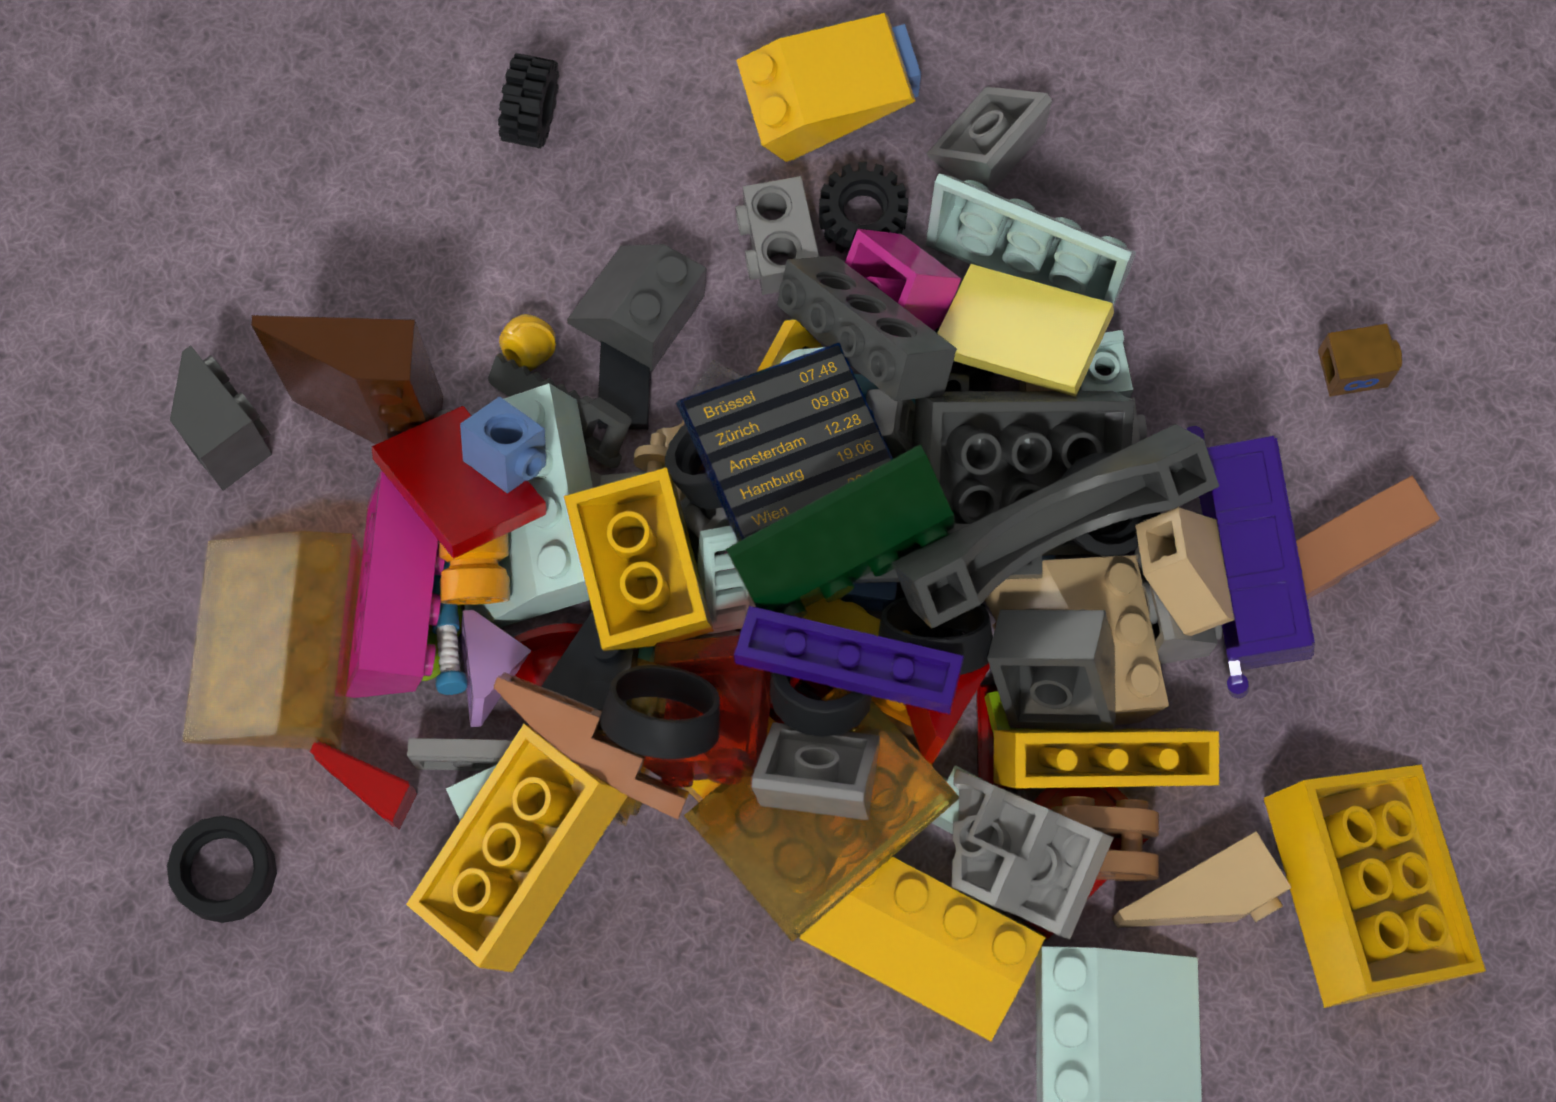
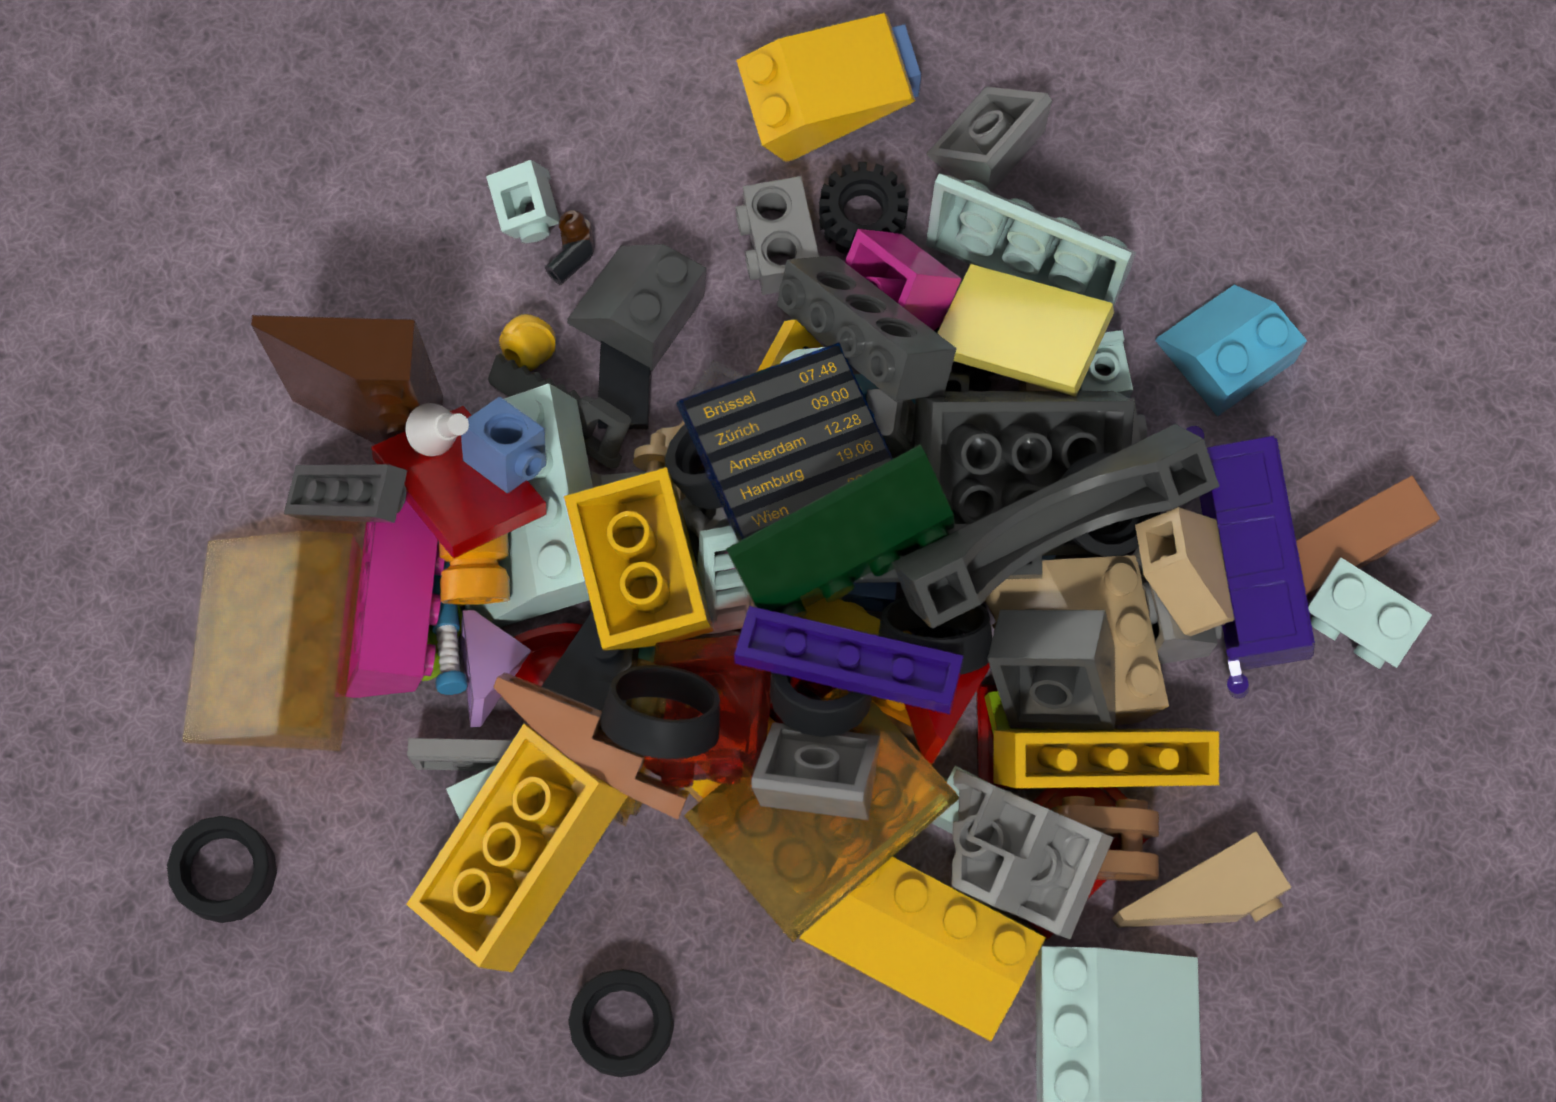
dark grey slope [170,345,272,491] -> none
red slope [310,741,417,830] -> none
black tyre [498,53,559,148] -> none
yellow slope [1263,764,1486,1008] -> none
pearl gold brick [1318,323,1402,397] -> none
none -> dark grey plate [284,464,407,523]
none -> white cone [406,403,469,456]
none -> light aqua brick [486,160,559,243]
none -> arm [545,210,594,285]
none -> black tyre [568,969,674,1078]
none -> medium azure slope [1155,285,1307,417]
none -> light aqua bracket [1308,557,1432,669]

